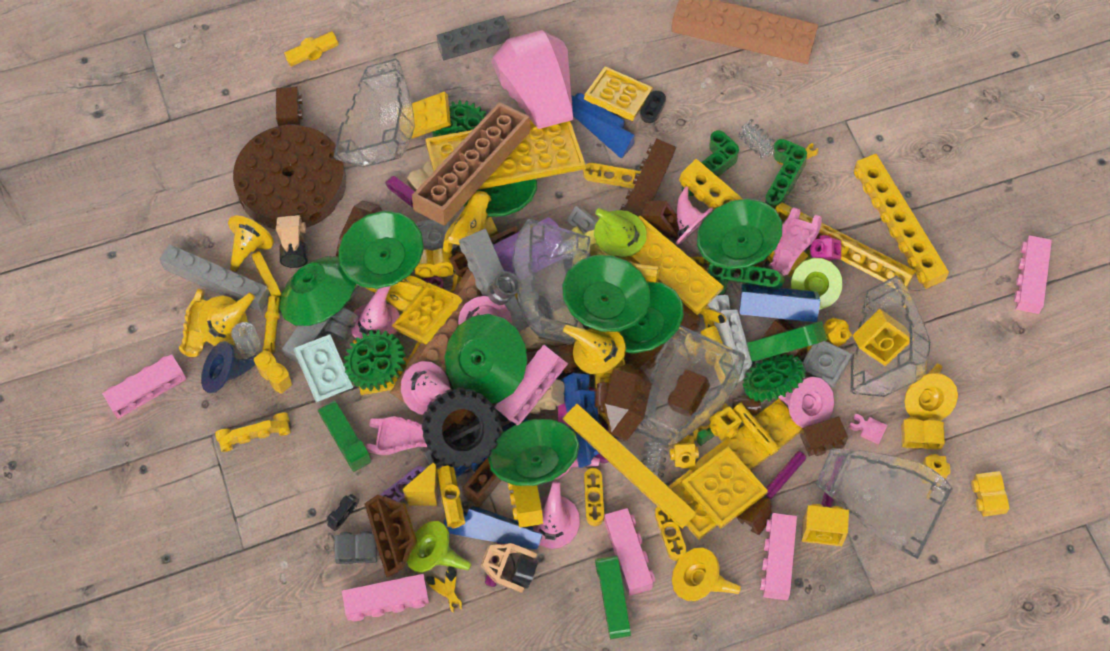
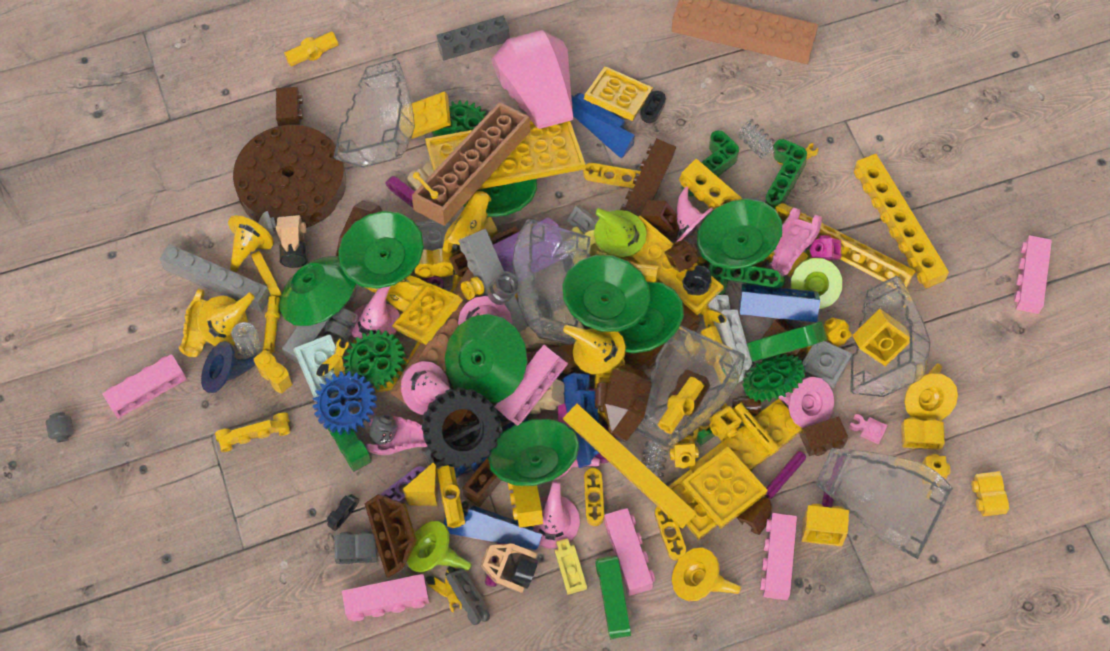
none -> dark grey head [46,412,74,443]
none -> light grey slope [258,211,276,236]
none -> blue gear [312,371,377,435]
none -> yellow piece [316,339,348,377]
none -> dark grey head [369,414,398,445]
none -> yellow hinge [413,172,438,199]
none -> dark grey hinge [446,569,490,625]
none -> yellow wheel [461,276,484,300]
none -> light yellow hinge [554,538,587,595]
none -> yellow piece [657,377,704,434]
none -> reddish brown brick [664,240,698,272]
none -> black hair [682,265,712,296]

